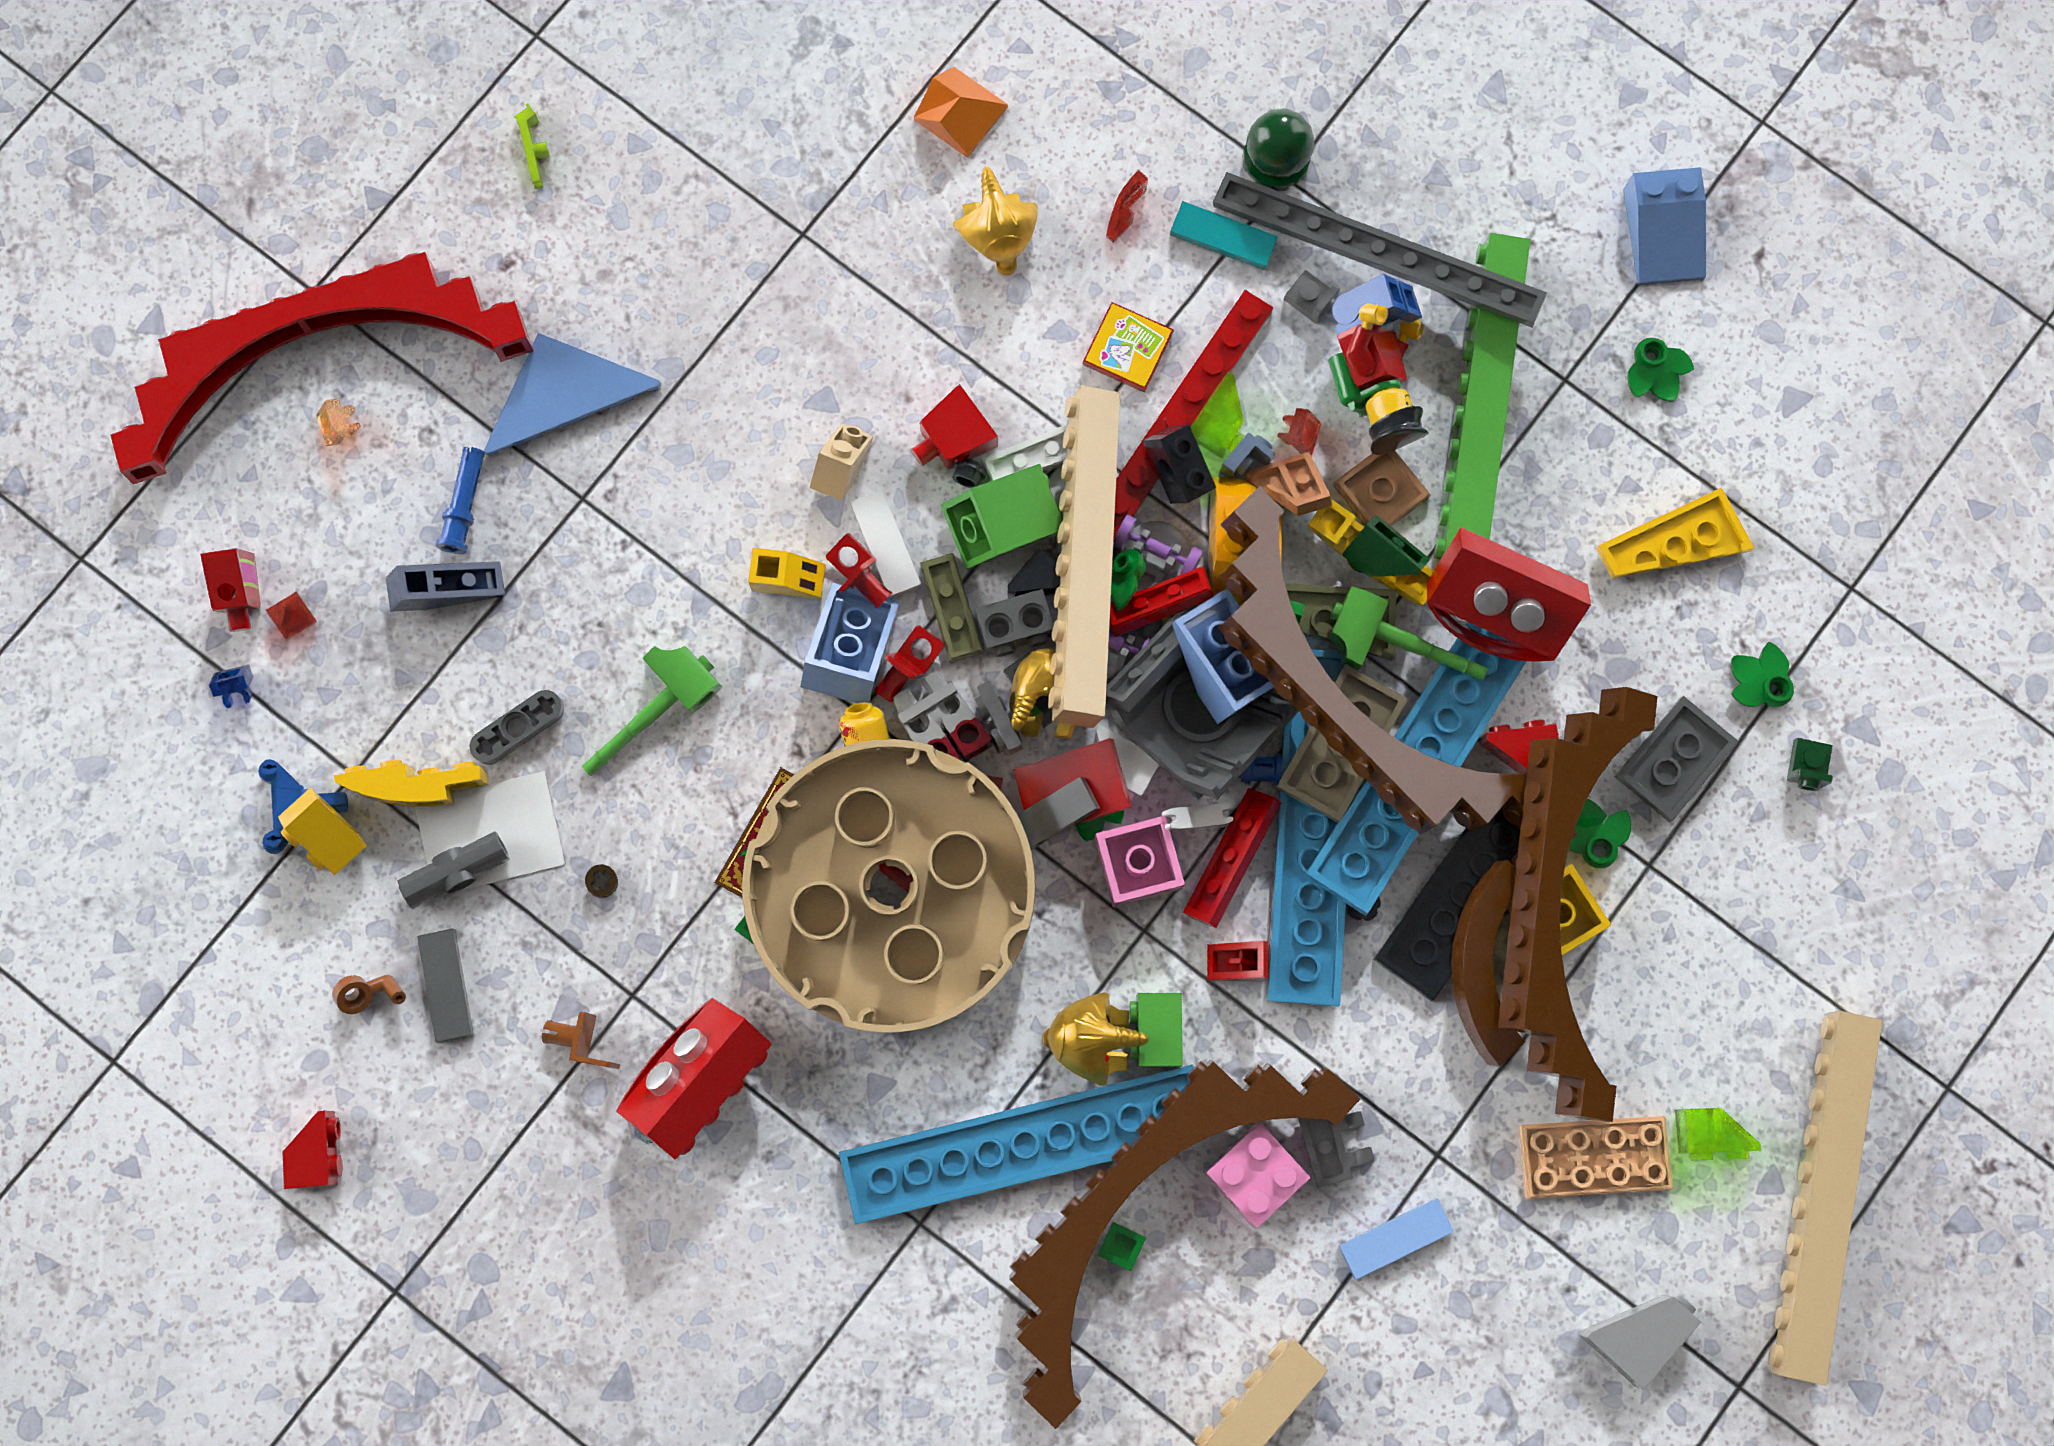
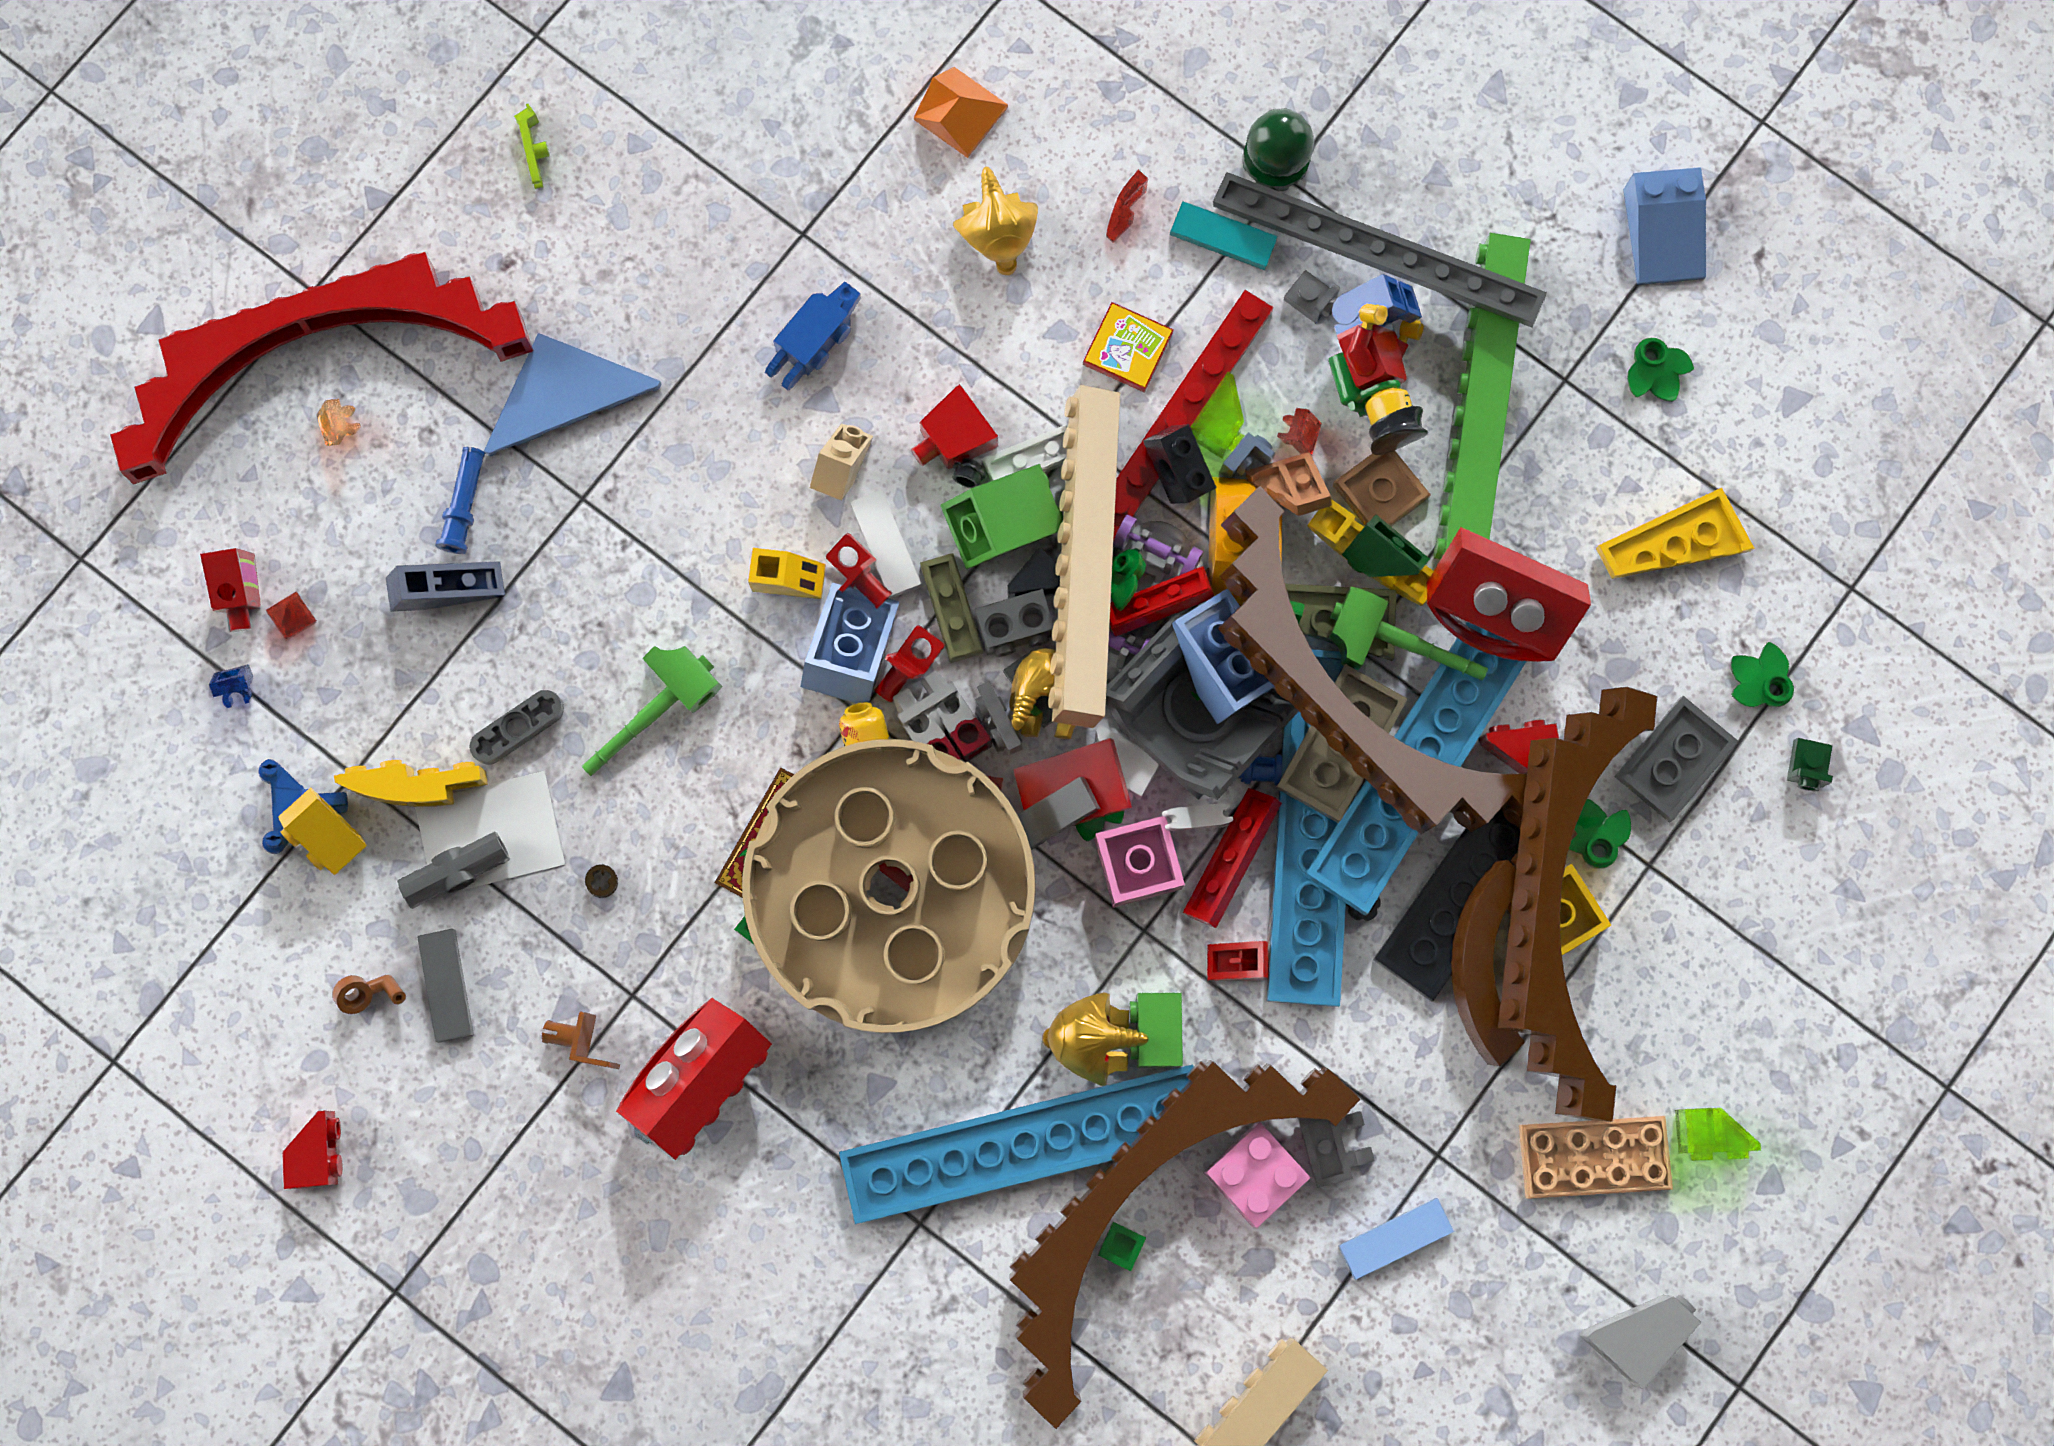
tan brick [1769,1011,1883,1386] -> none
none -> blue hinge [764,281,861,390]

